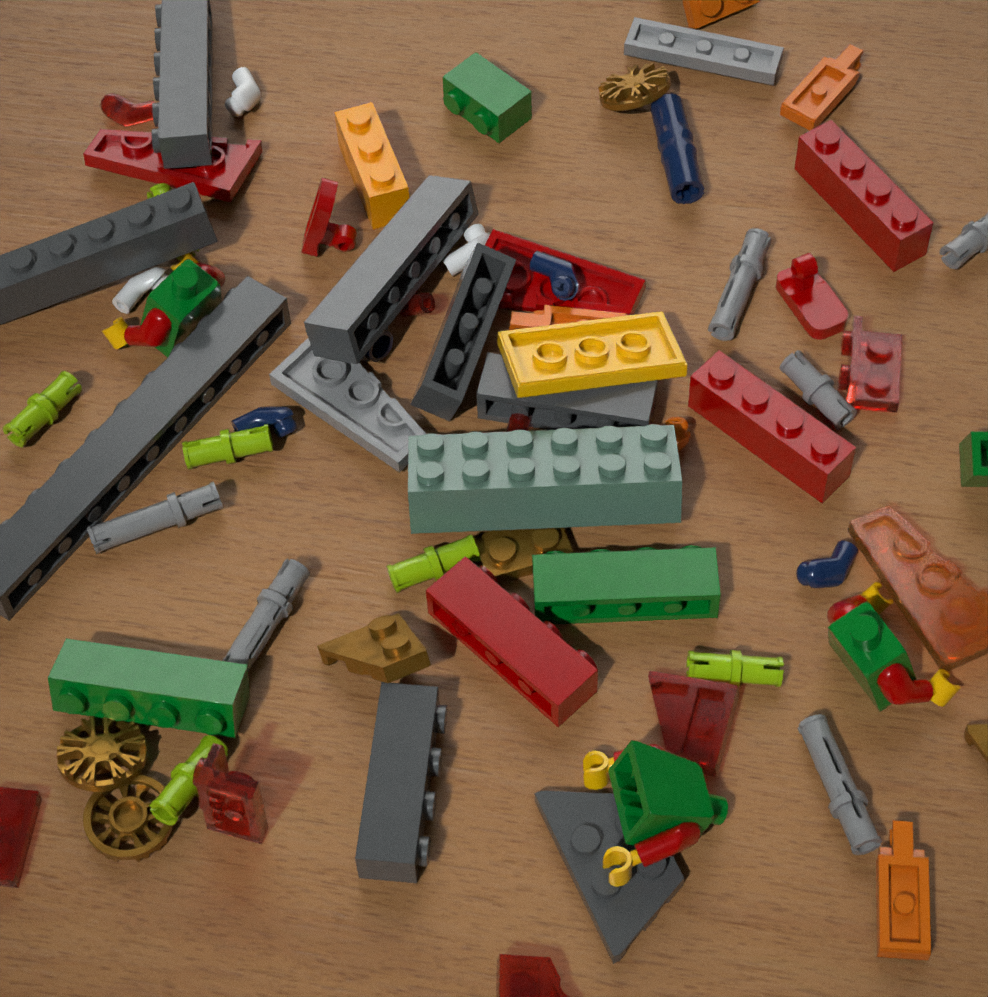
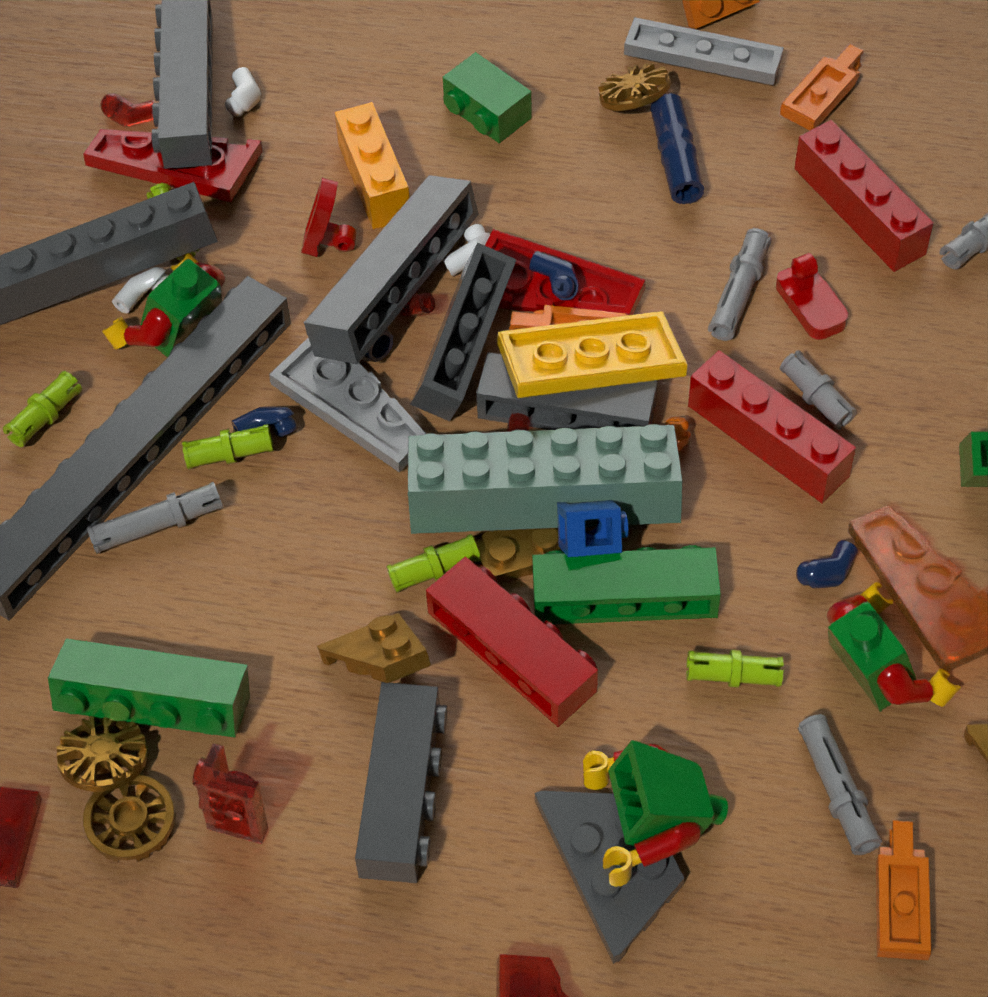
lime pin [149,735,228,825] -> none
light grey pin [222,559,310,672] -> none
clear red wing [648,671,739,777] -> none
clear red bracket [838,316,902,413] -> none
none -> blue brick [557,500,628,557]

